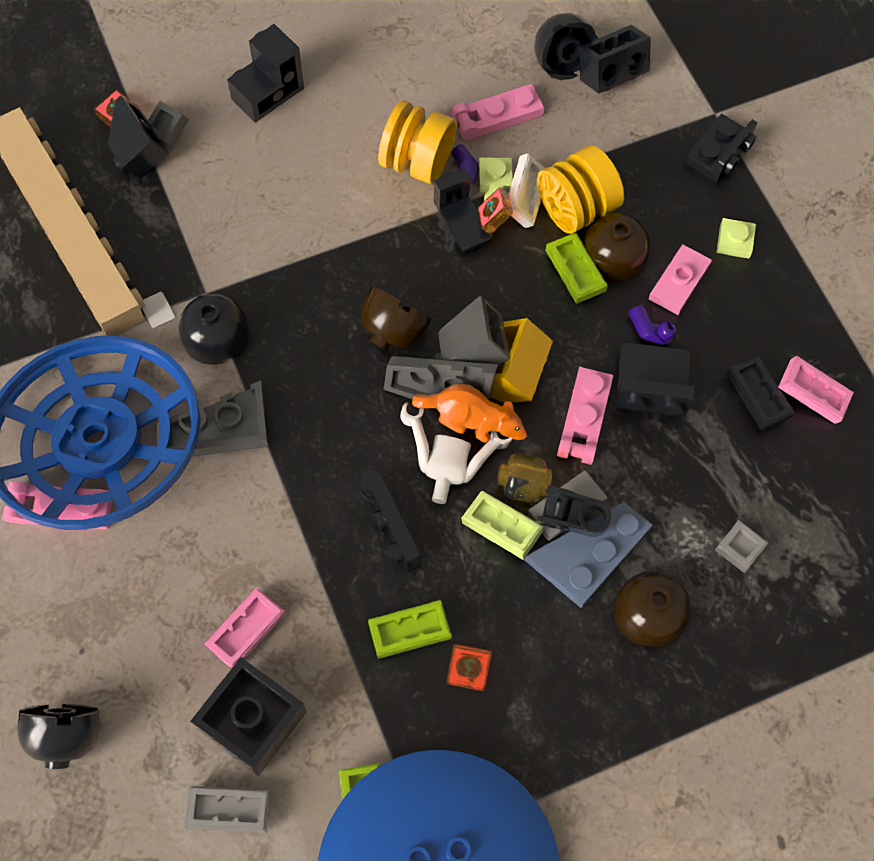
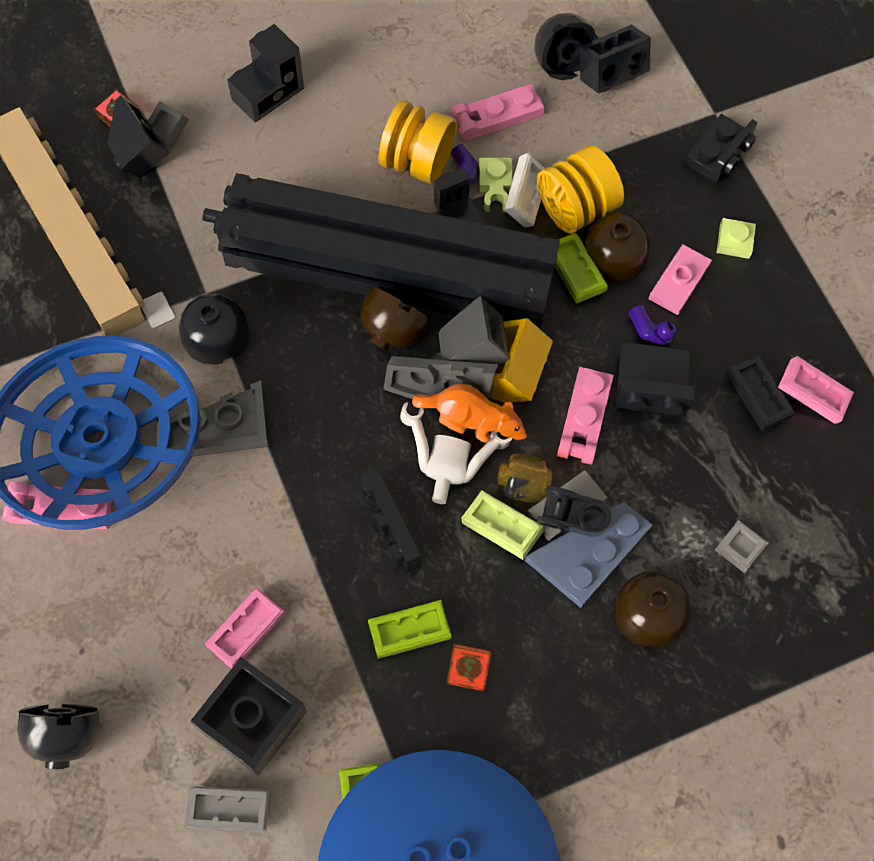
clear orange tile [477,187,513,234] -> none
none -> black brick [202,173,560,330]

